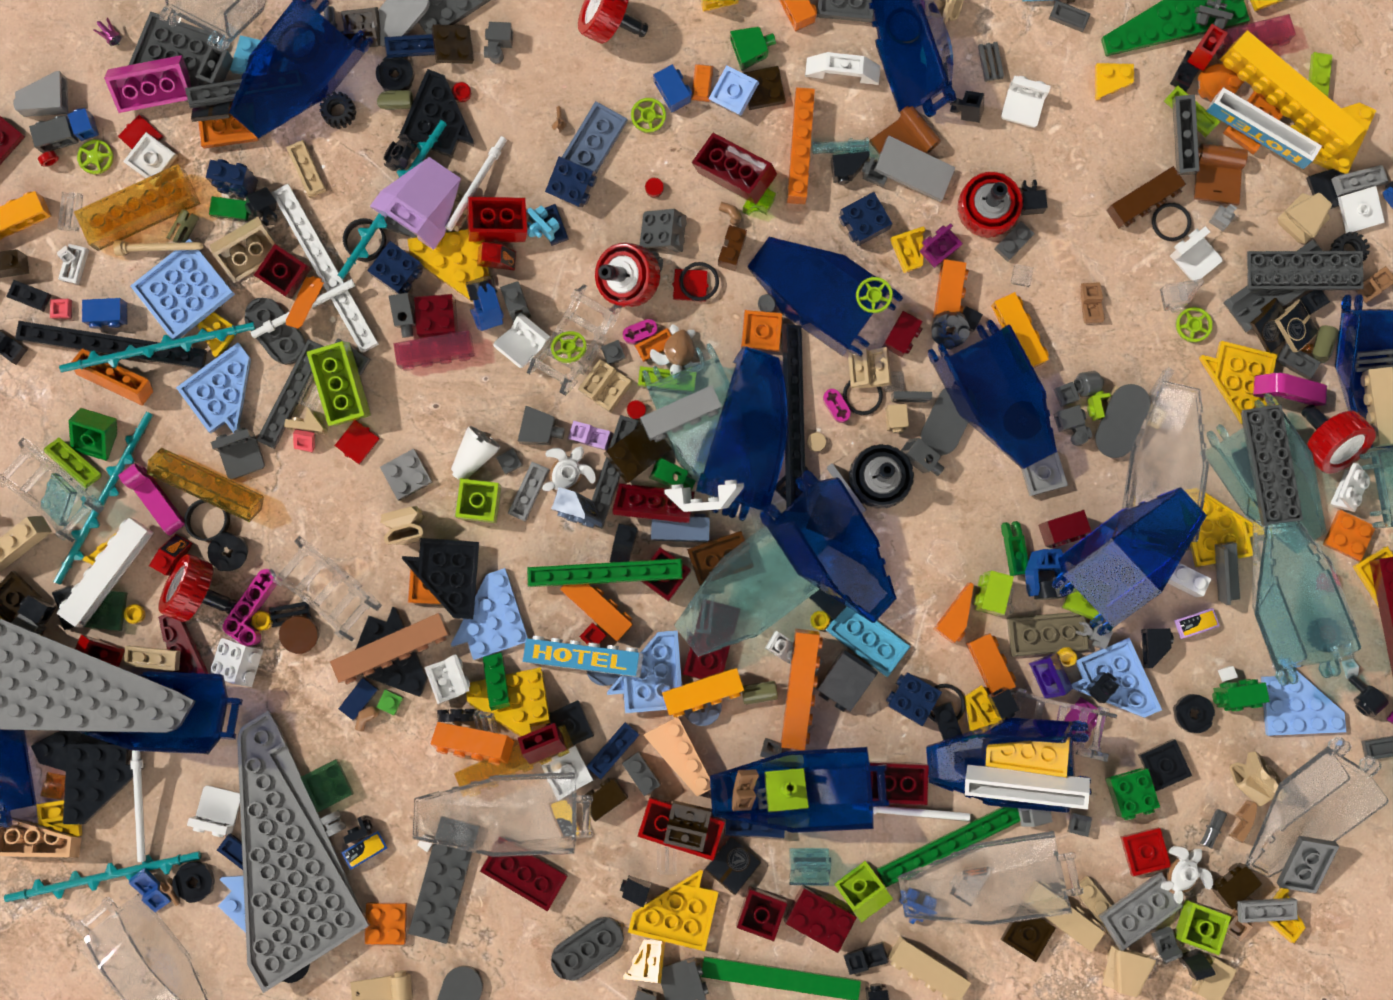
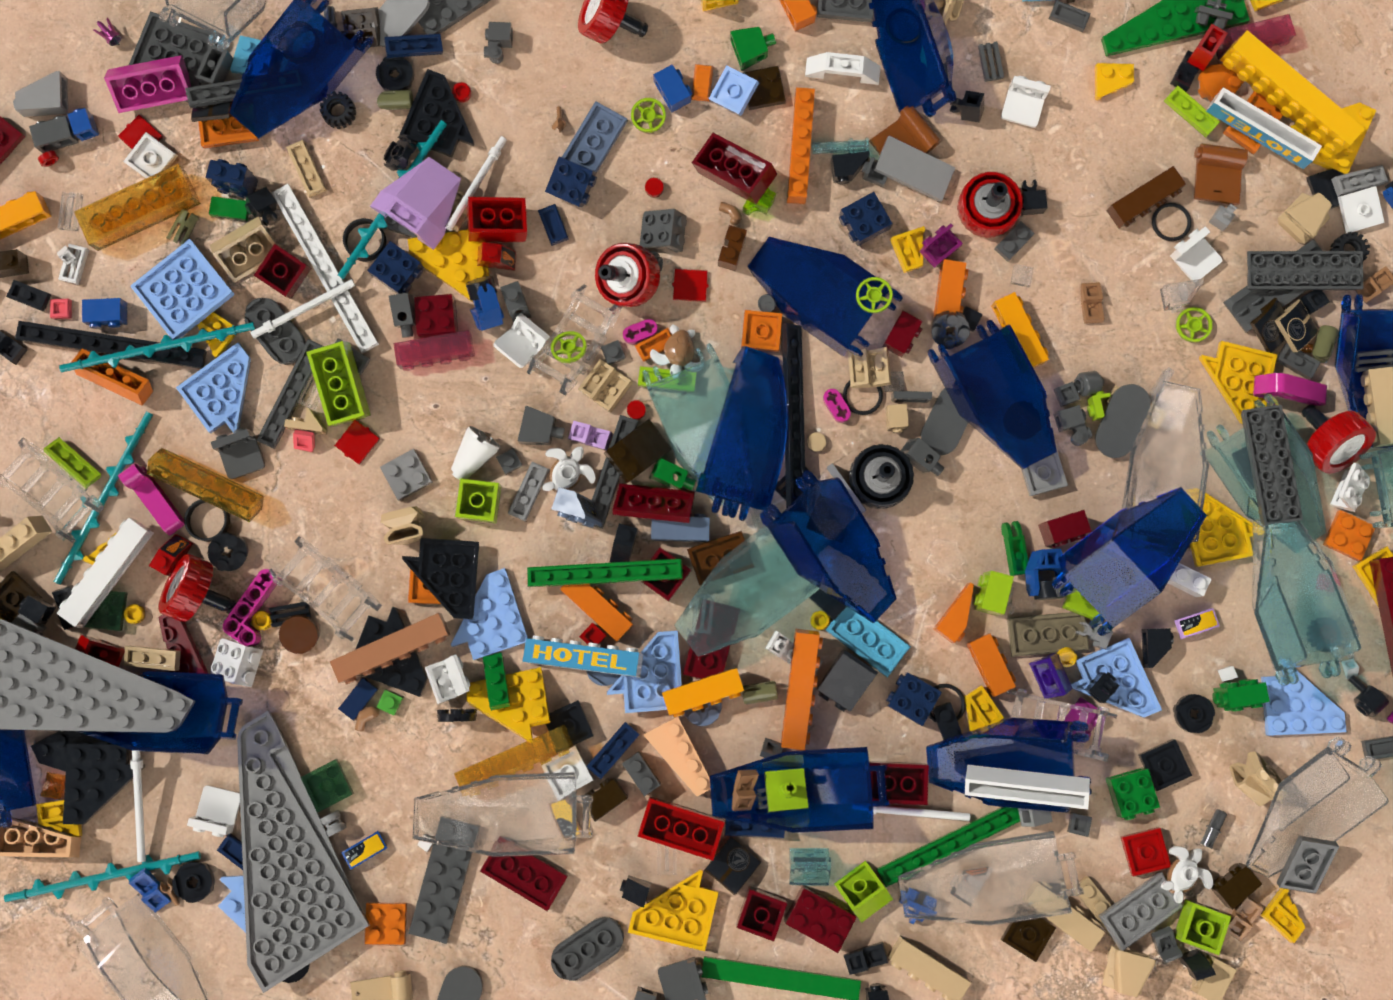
clear light blue plate [41,473,77,526] -> none
green slope [68,408,117,461] -> none
lime wheel [77,140,113,175] -> none
tan piece [113,240,203,256] -> none
orange piece [286,276,324,329] -> none
black bracket [343,815,373,844] -> none
orange brick [430,722,515,765] -> none
dark brown plate [431,24,474,64] -> none
clear tile [473,710,499,734] -> none
dark red brick [518,723,567,764] -> none
medium azure hips [526,205,560,242] -> none
wing [623,940,665,983] -> none
light grey brick [640,385,722,442] -> none
dark brown slope [664,800,712,852] -> none
white slope [665,480,744,512] -> none
black tyre [679,262,719,301] -> none
yellow wing [986,737,1070,778] -> none
black brick [987,687,1019,720] -> none
dark grey brick [1172,94,1199,175] -> none
dark grey panel [1214,542,1240,605] -> none
medium nougat slope [1229,800,1257,843] -> none
light grey tile [1238,898,1298,923] -> none
lime plate [1308,52,1332,97] -> none

